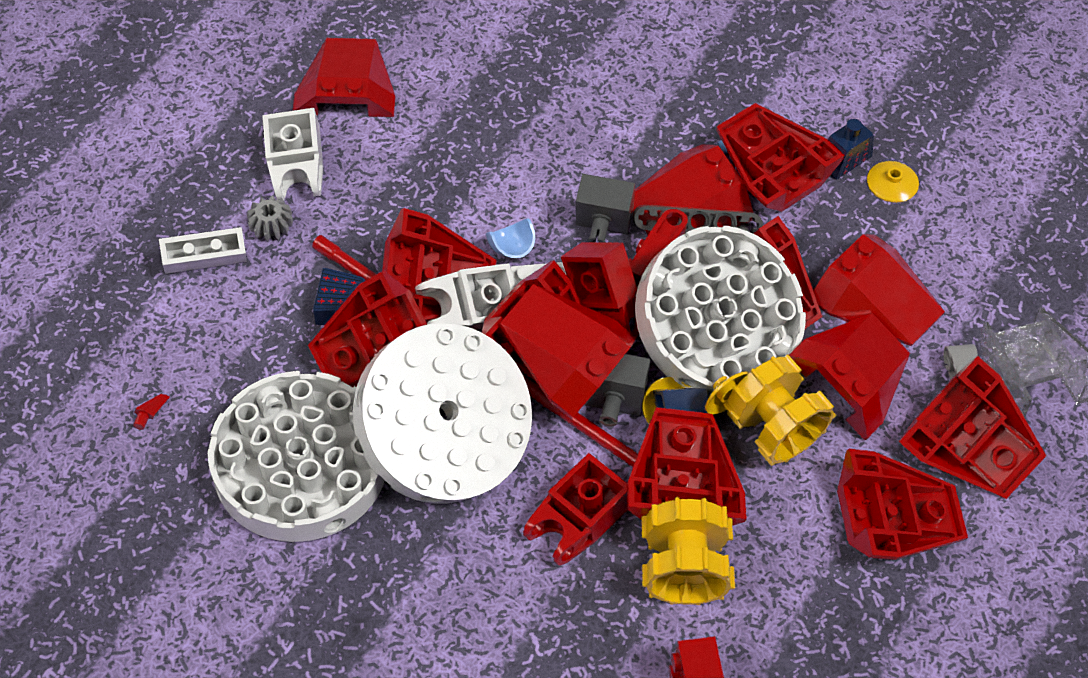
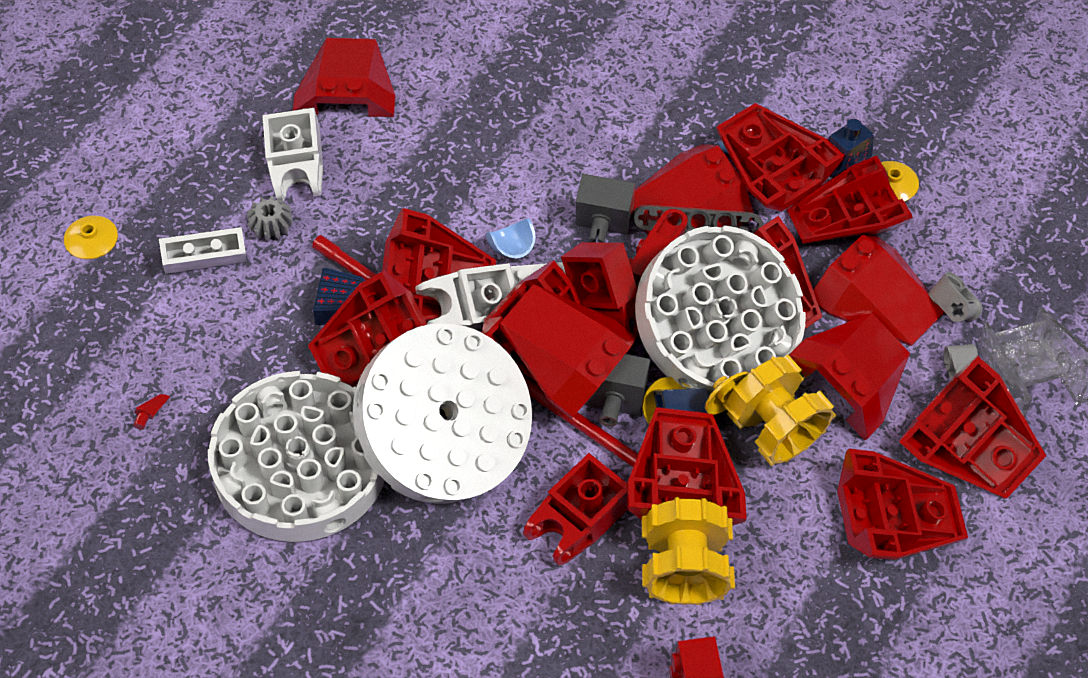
none -> yellow dish [64,216,118,259]
none -> red wedge [787,155,913,243]
none -> light grey piece [929,271,982,322]

